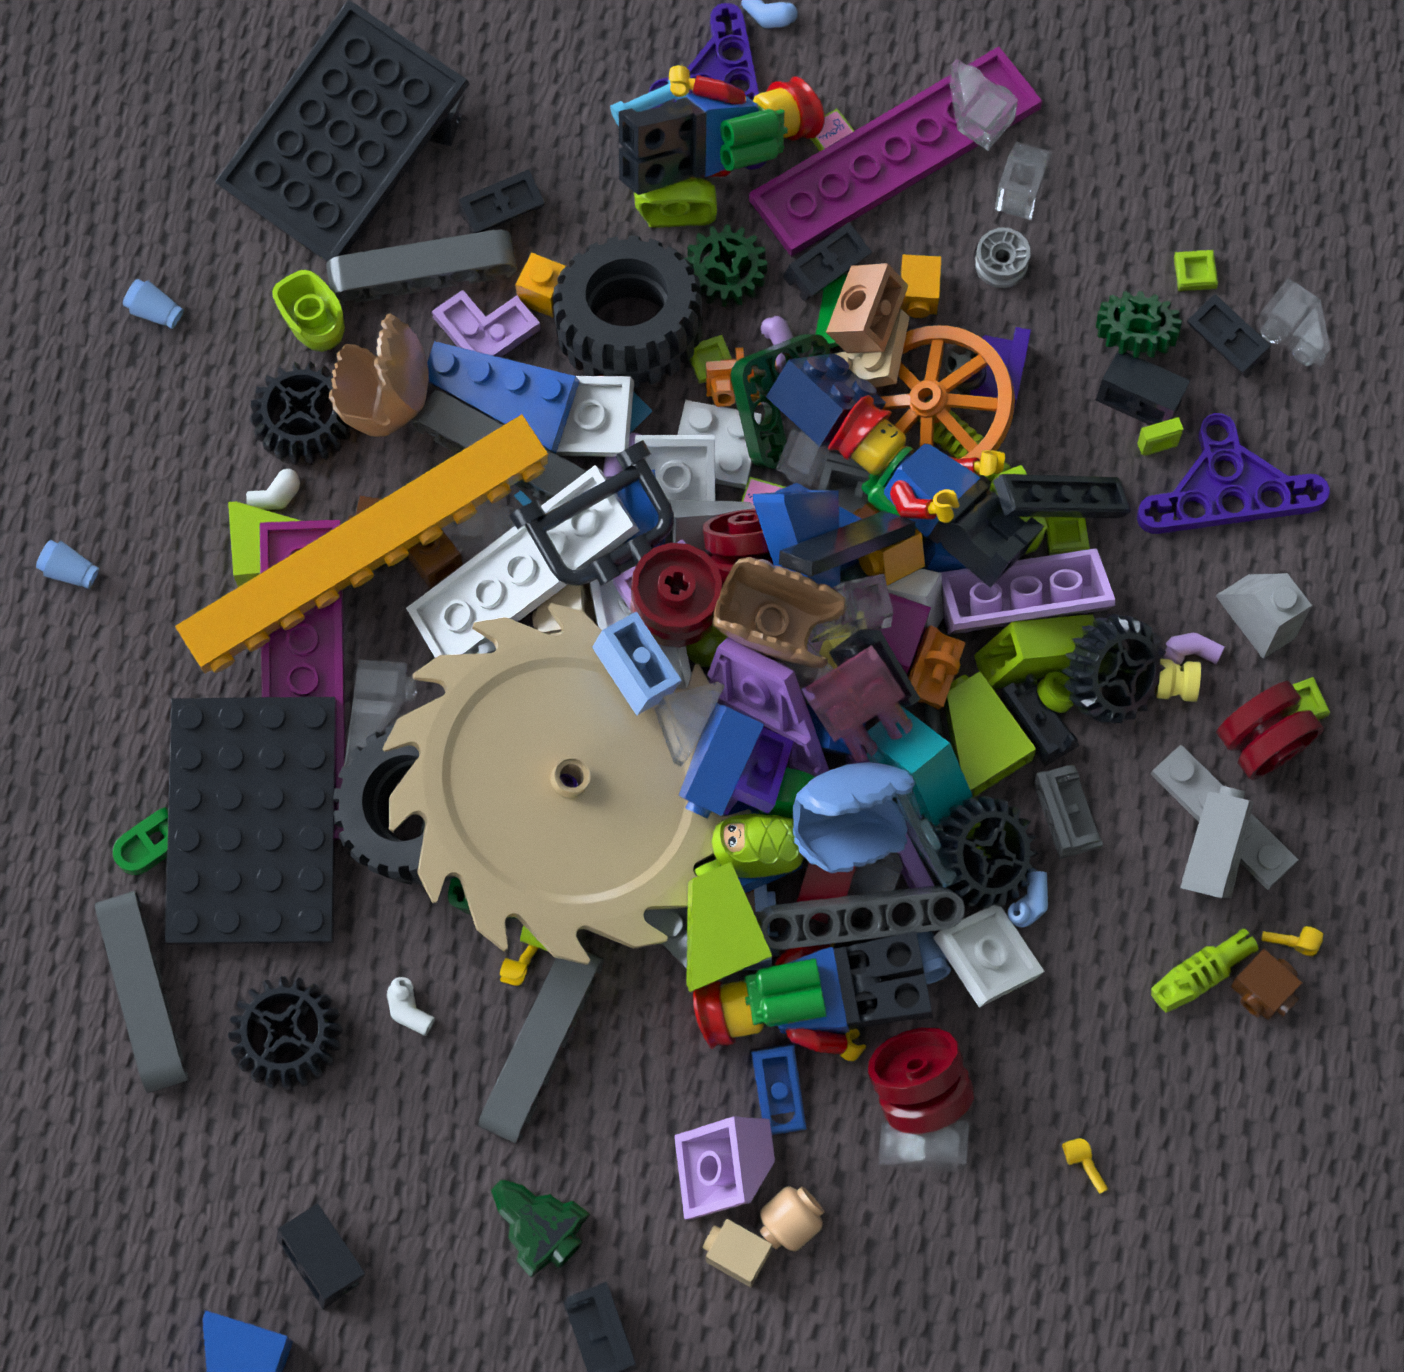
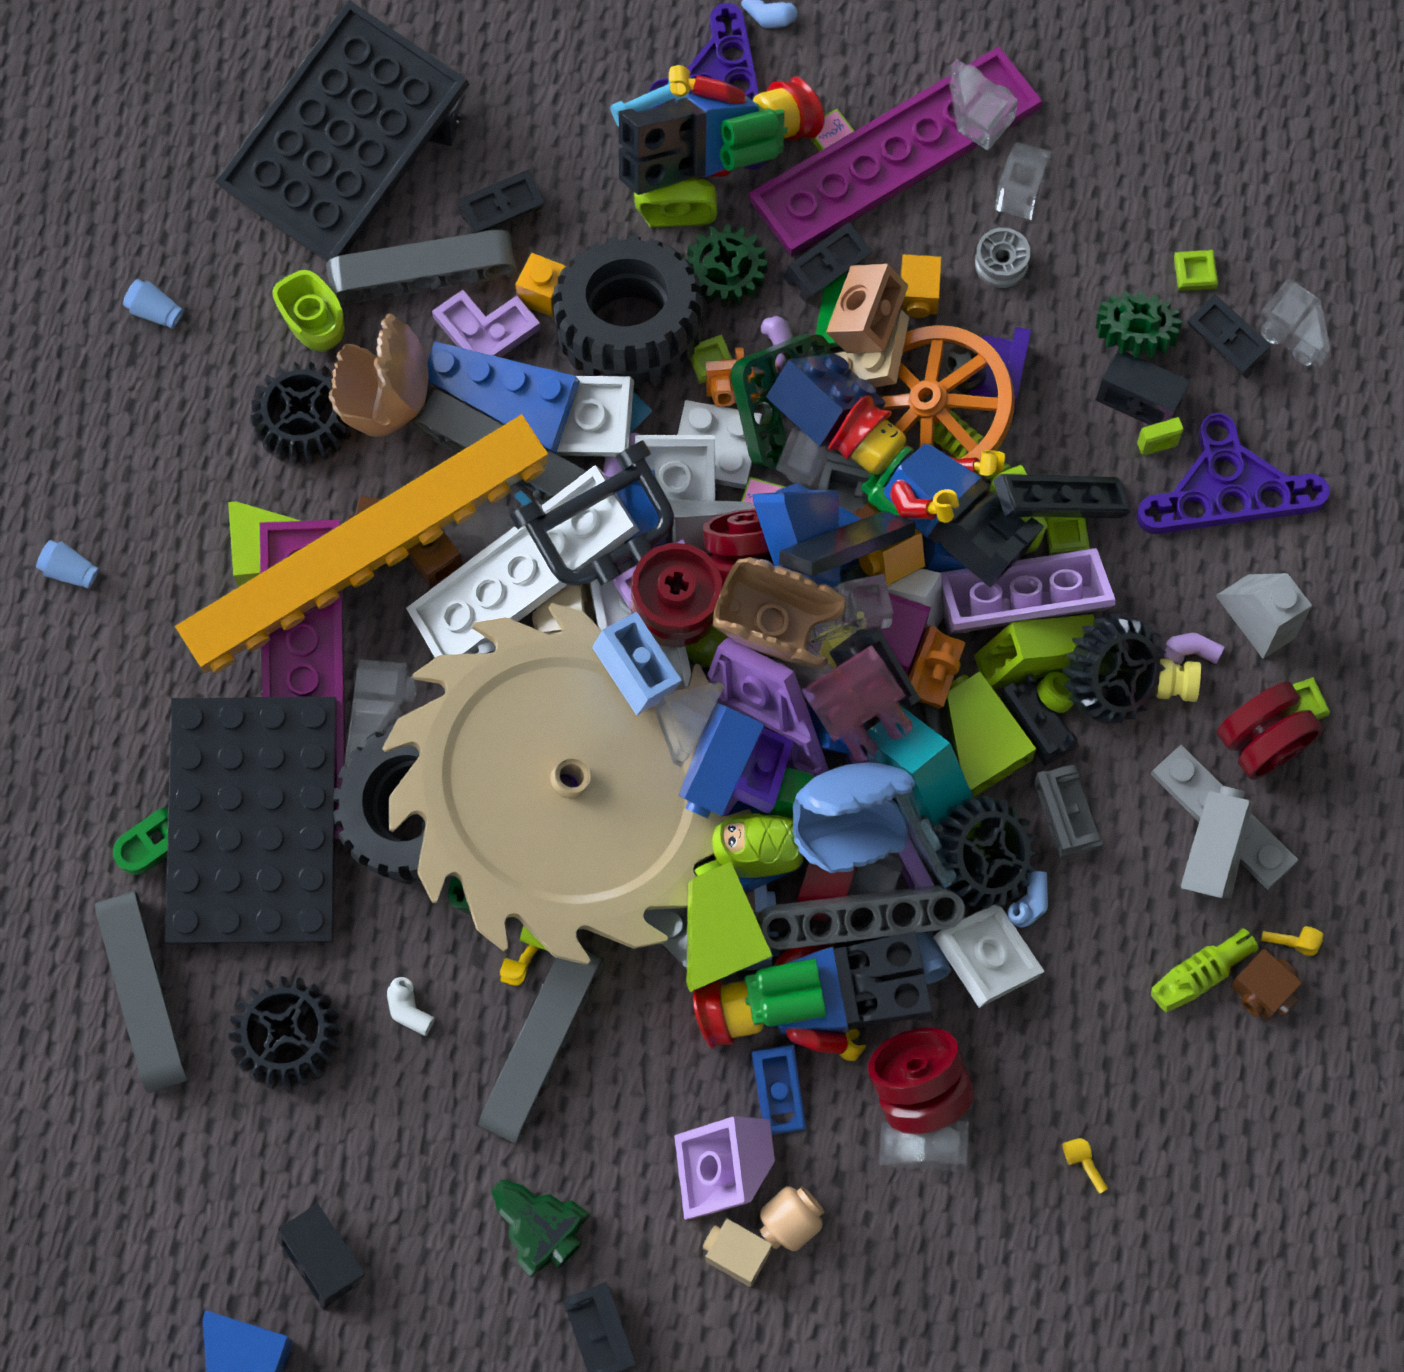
white arm [246,469,300,510] -> none

